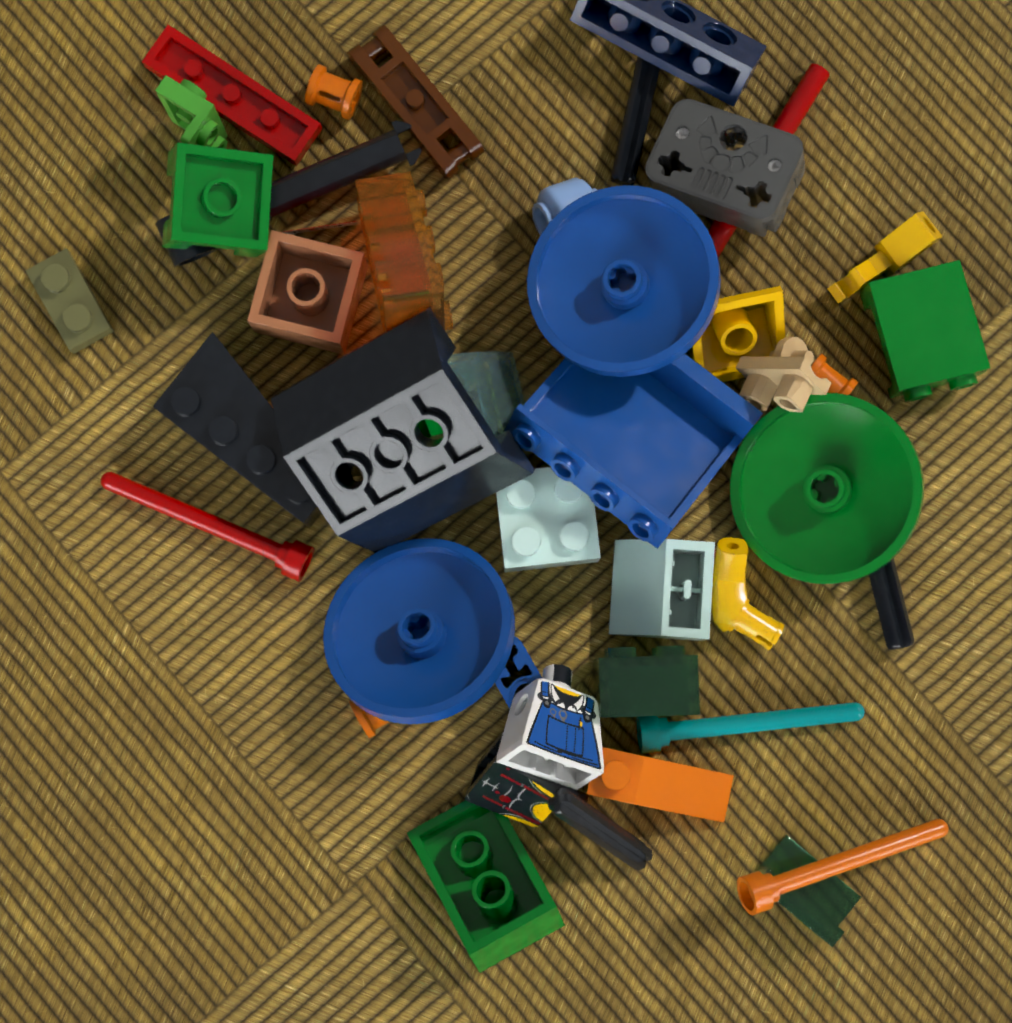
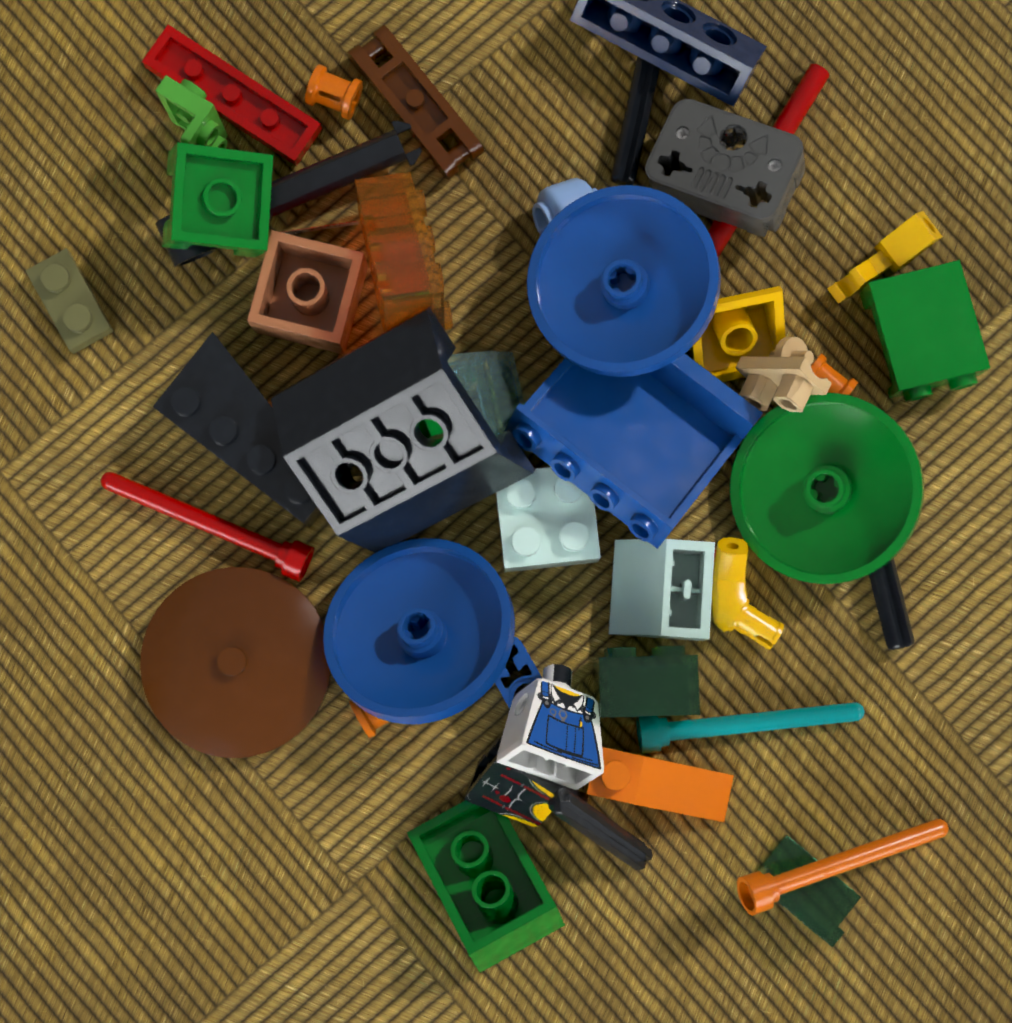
none -> reddish brown dish [140,567,332,758]

